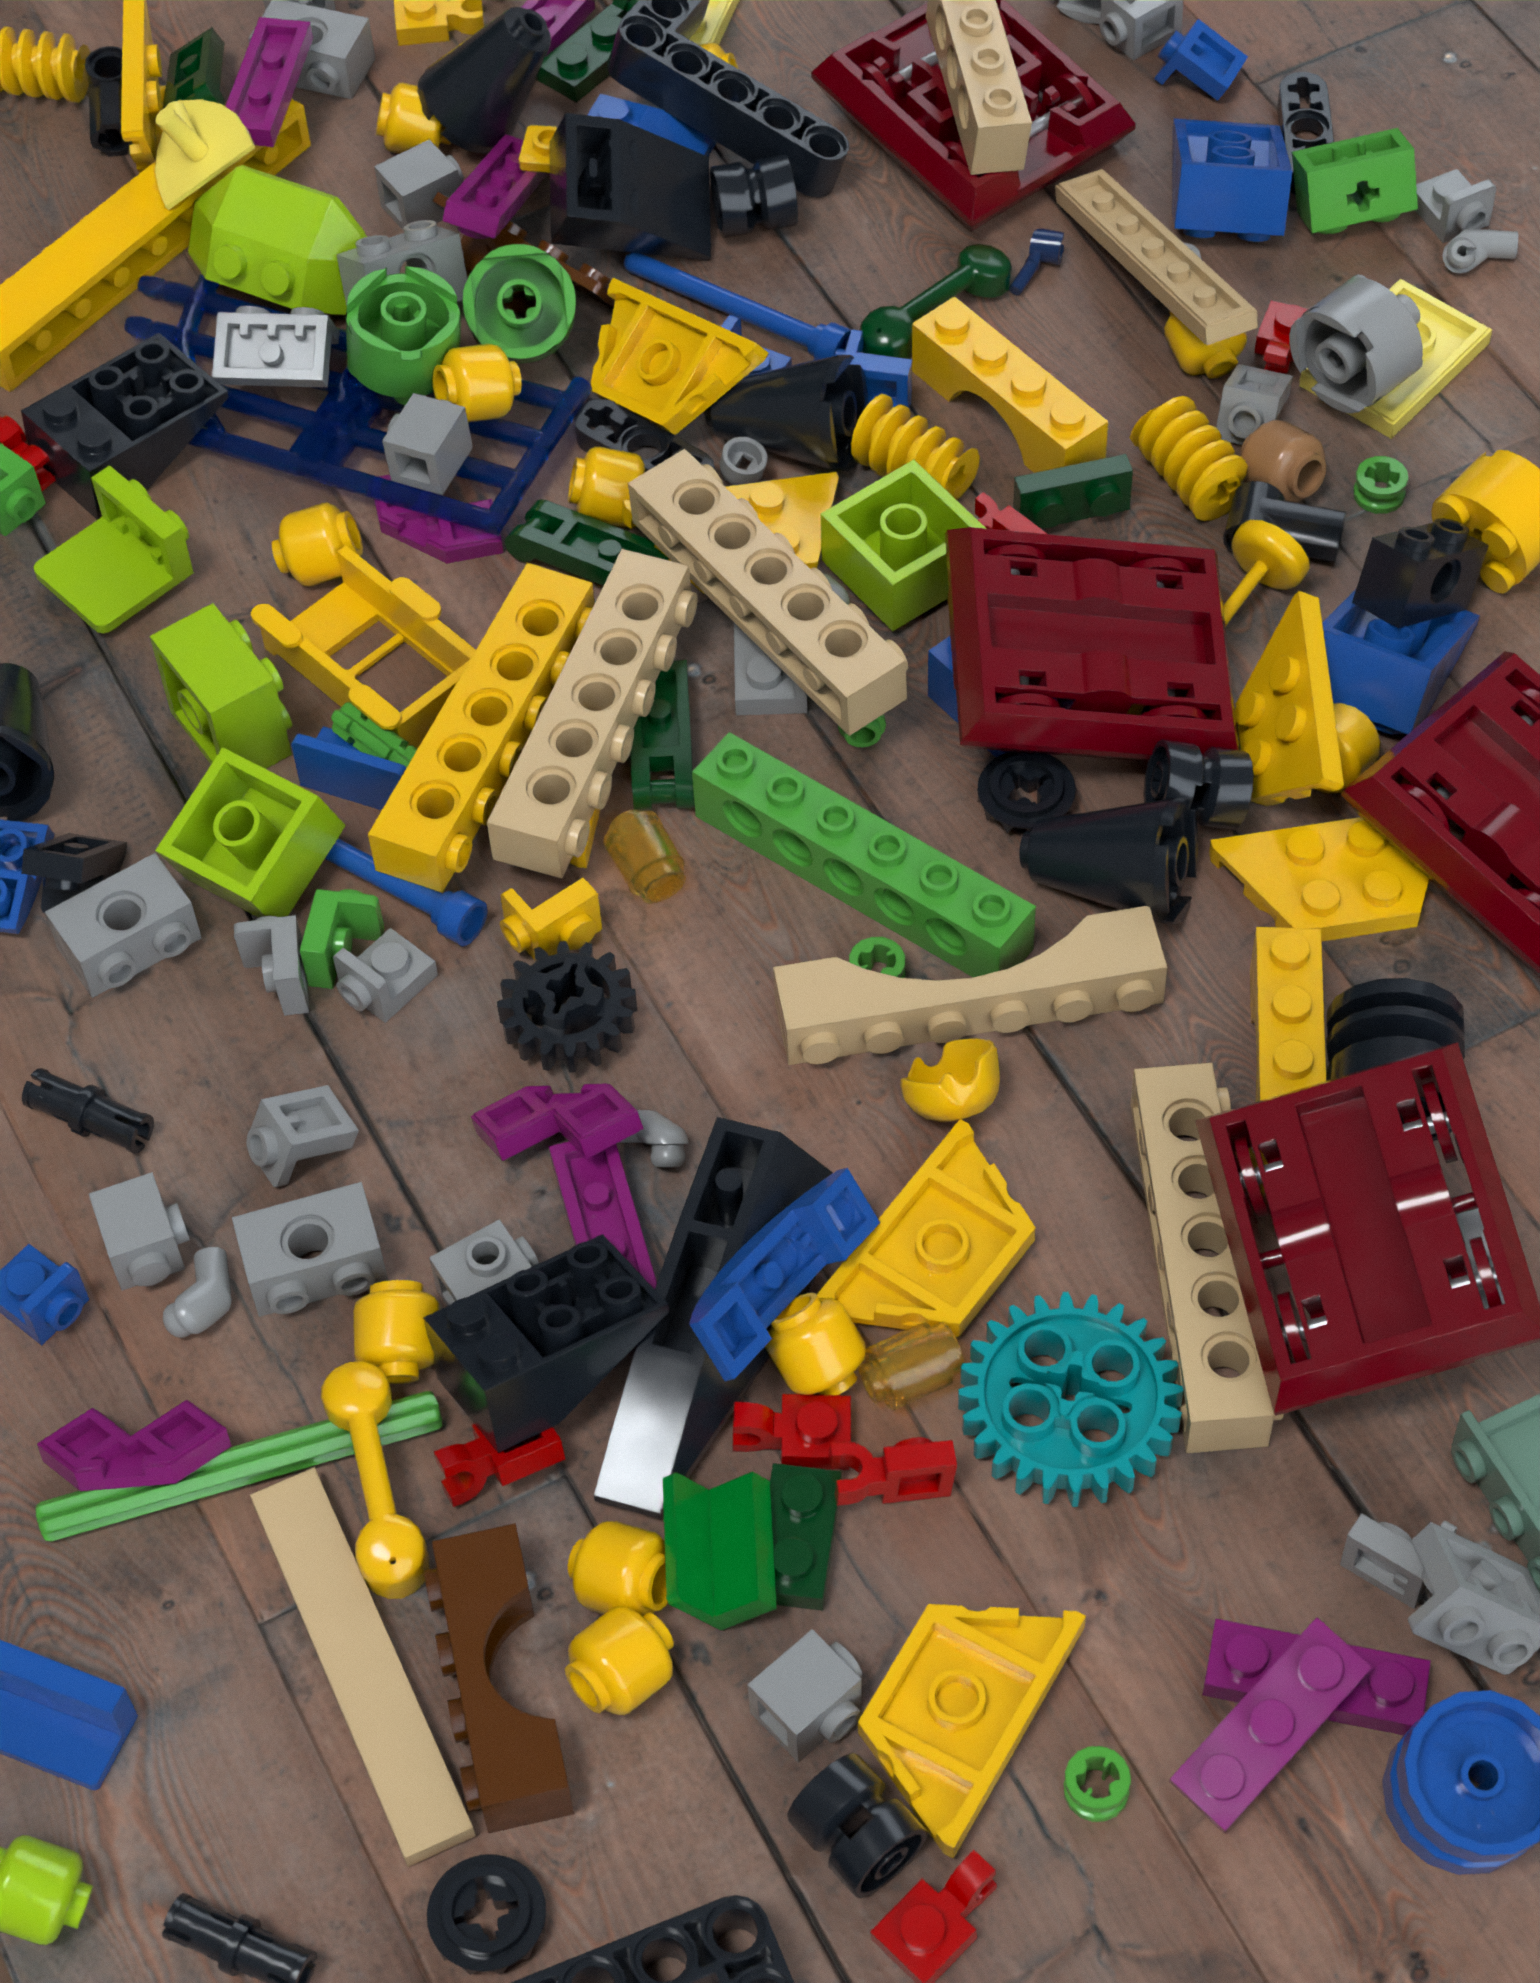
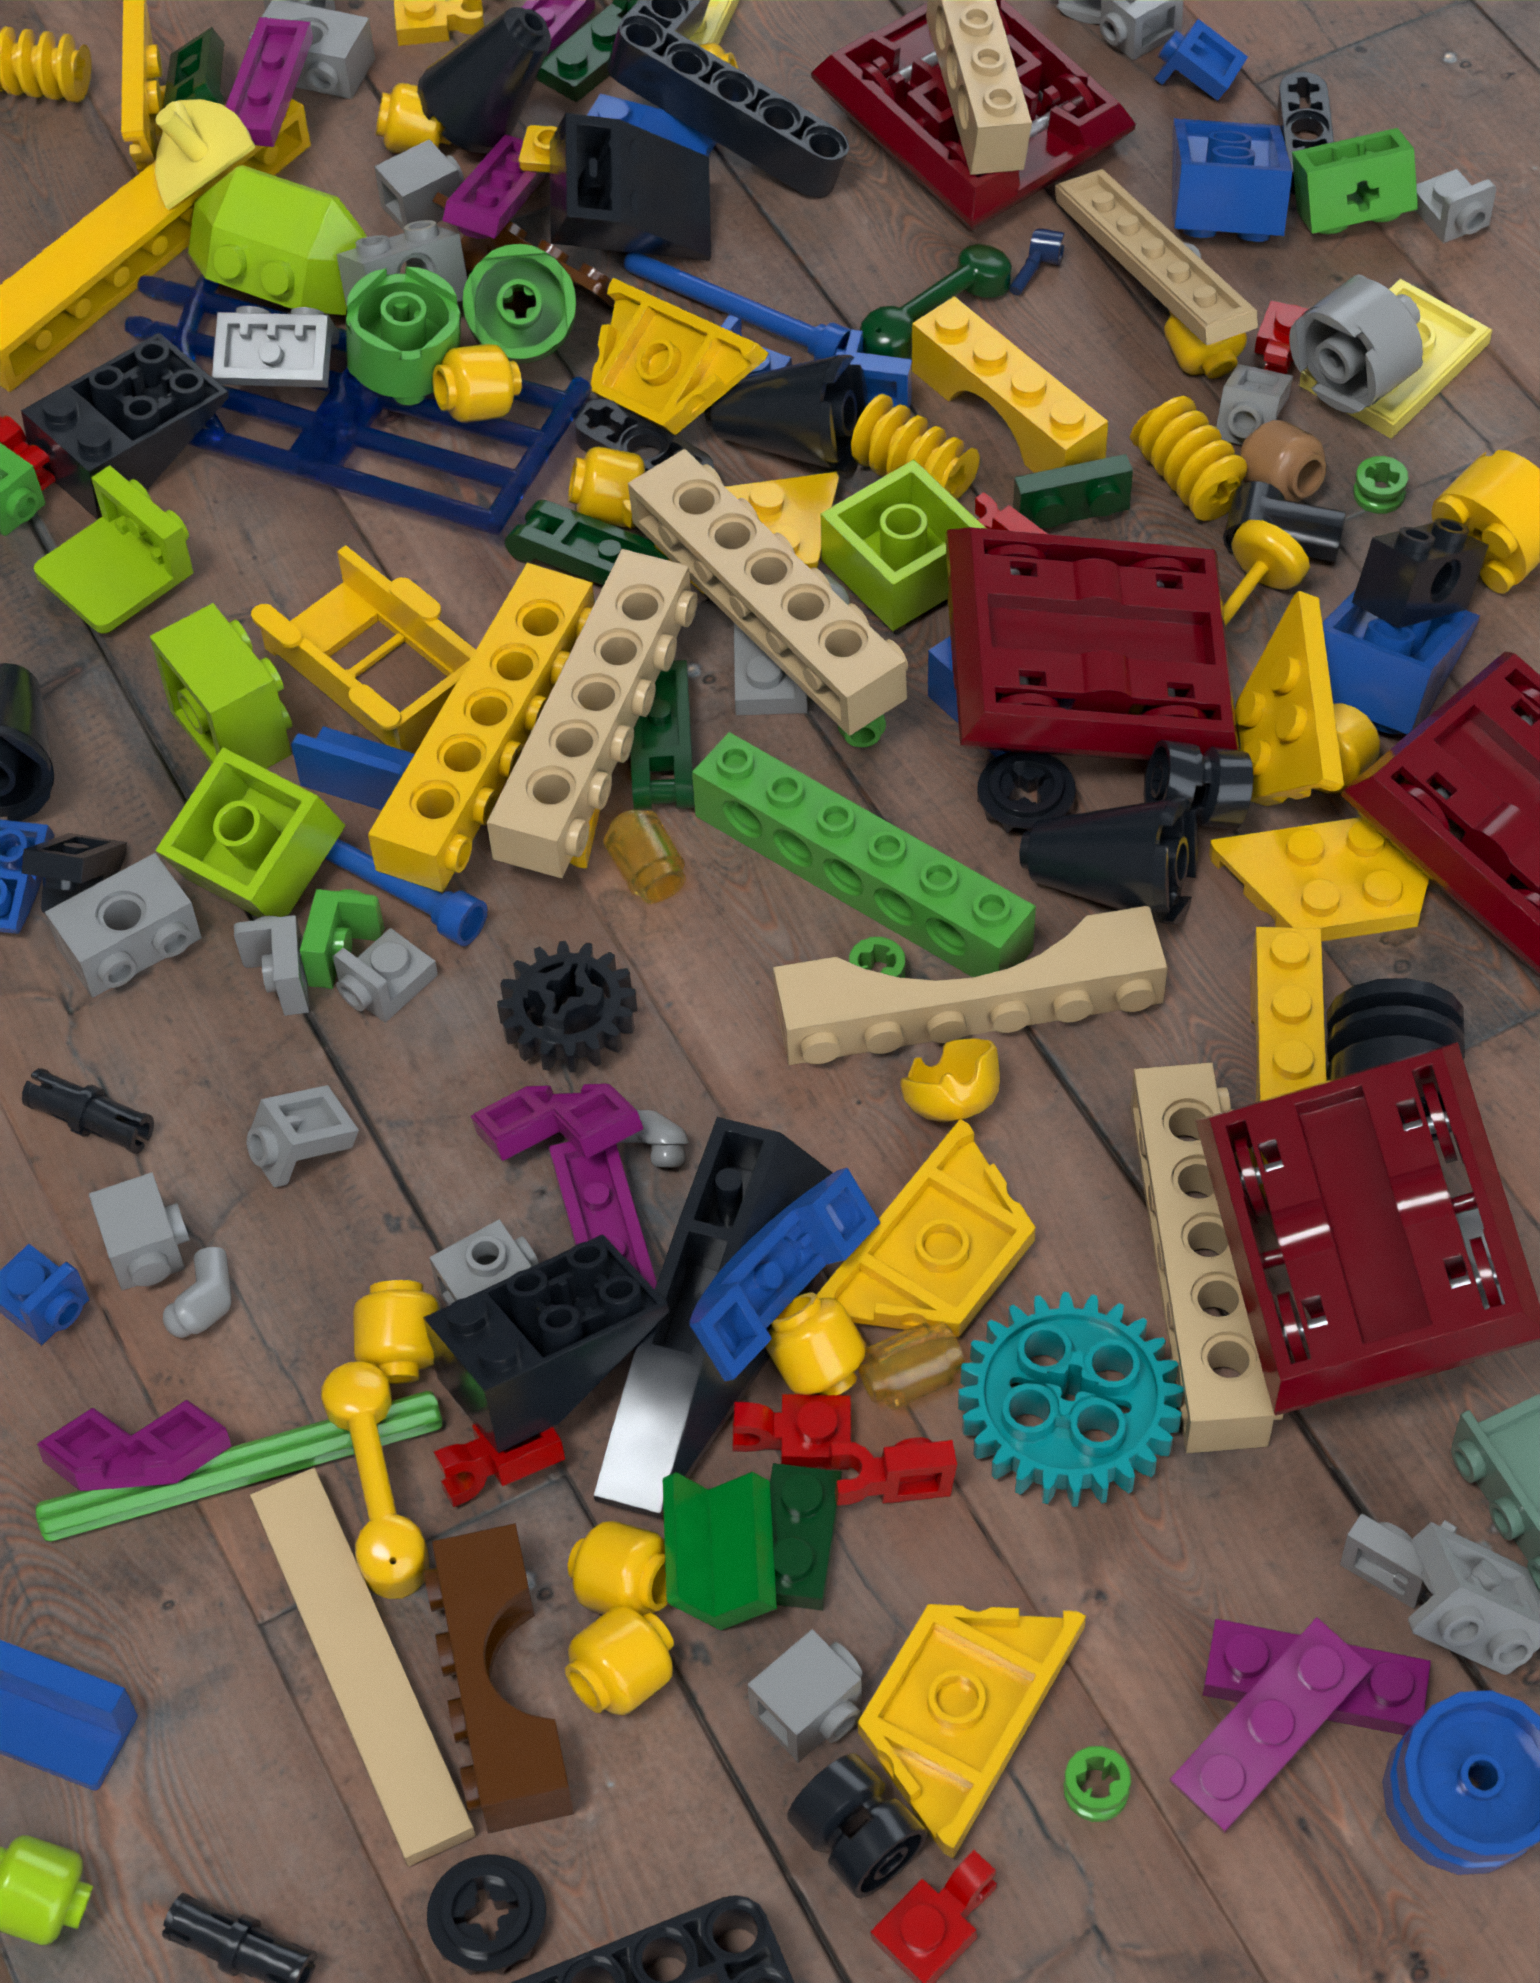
black piece [85,46,133,157] -> none
light grey brick [232,1182,388,1317] -> none
yellow head [272,503,363,587] -> none
bright green axle [331,702,417,768] -> none
magenta tile [370,474,504,564] -> none
light grey brick [382,393,473,495] -> none
yellow bracket [500,878,602,961] -> none
black wheel [710,154,798,238] -> none
light grey hinge [719,437,767,485] -> none
light grey arm [1442,228,1519,274] -> none

